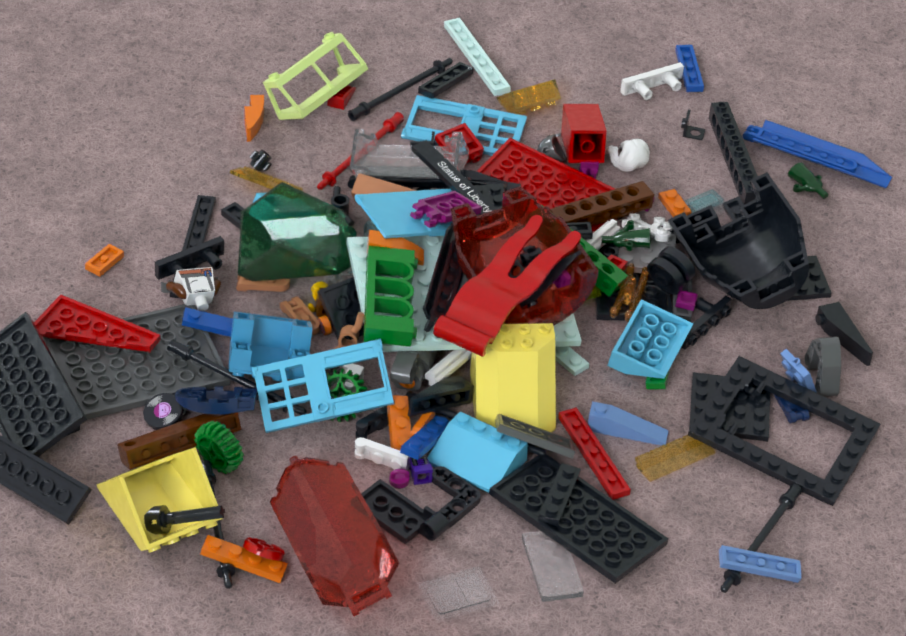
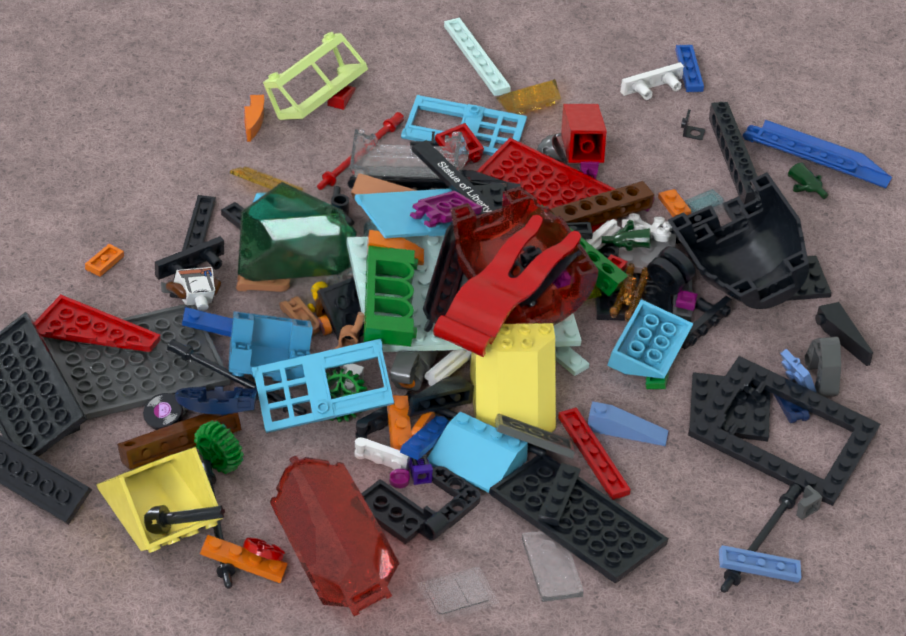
black gear [250,149,272,172] -> none
black bar [348,58,453,121] -> none
black plate [418,62,474,99] -> none
white hair [605,139,650,172] -> none
clear yellow windscreen [635,434,715,482] -> none
none -> dark grey bracket [796,485,822,520]

